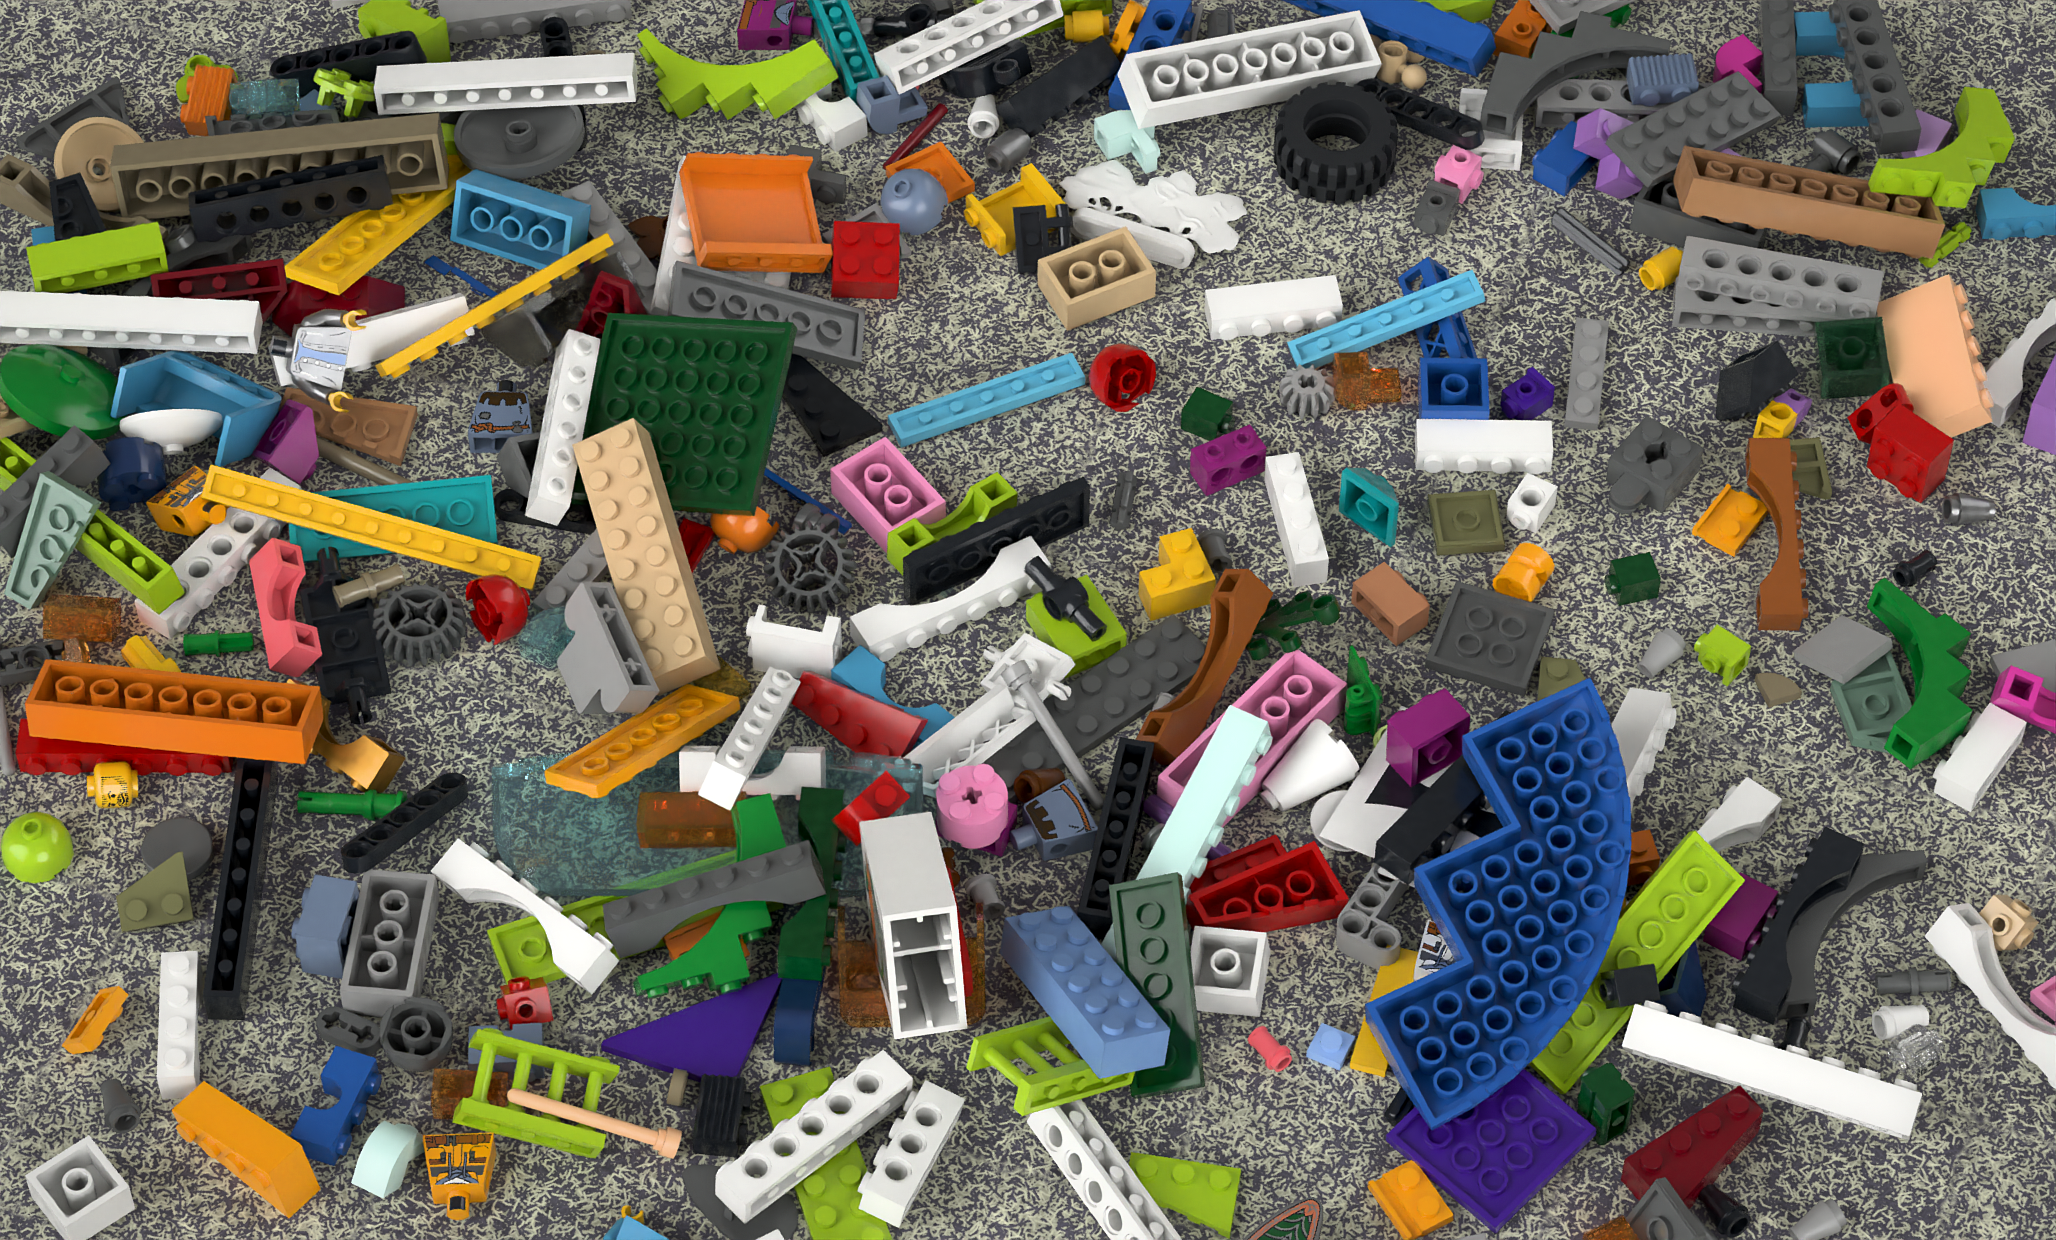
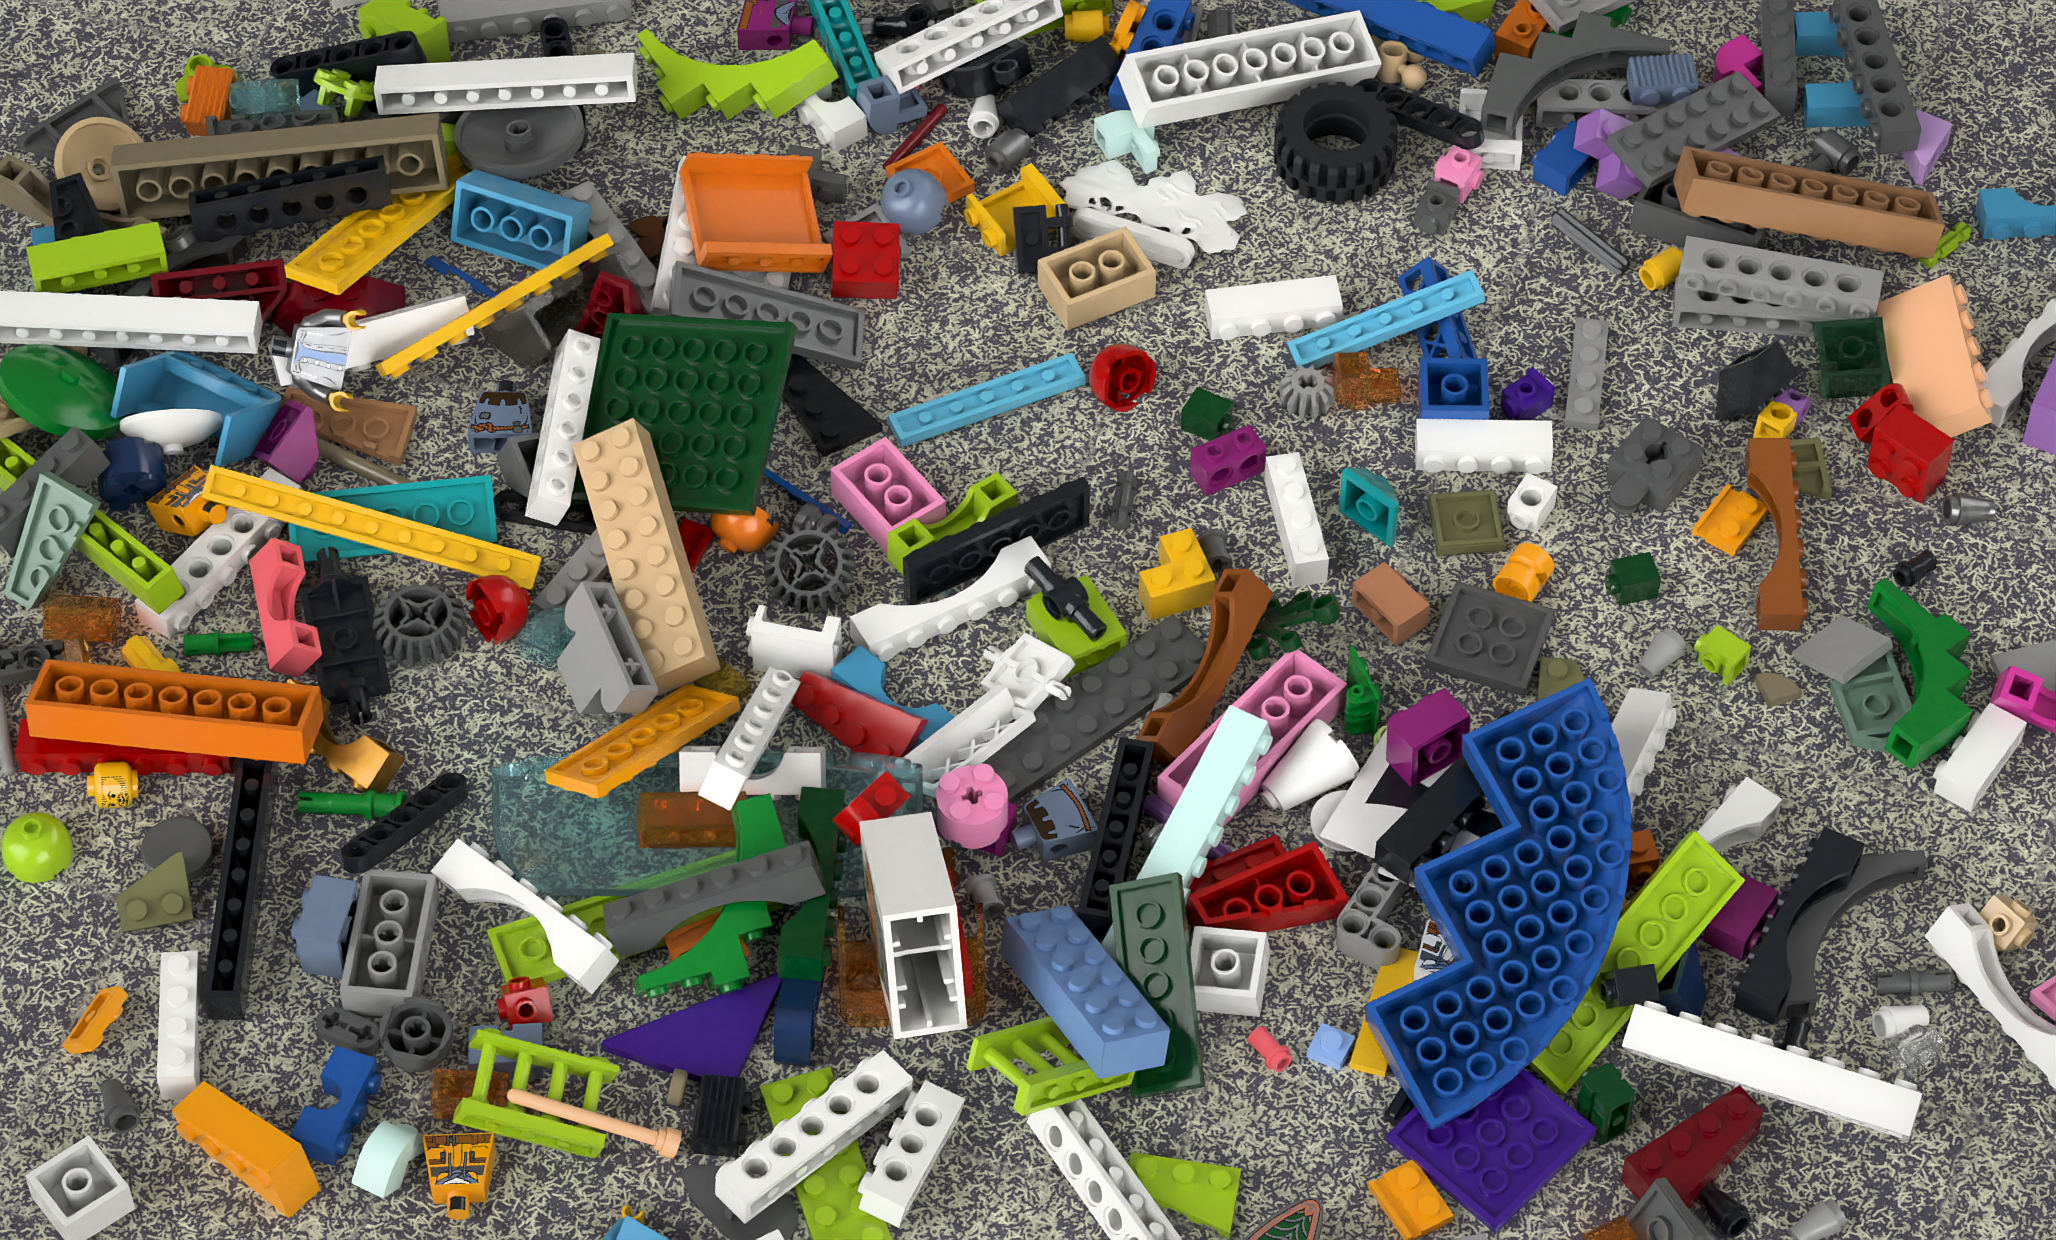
dark tan pin [333,563,405,608] -> none
light grey piece [1001,660,1104,810] -> none
reddish brown cone [1014,767,1065,803] -> none
lime arch [1868,87,2015,208] -> none

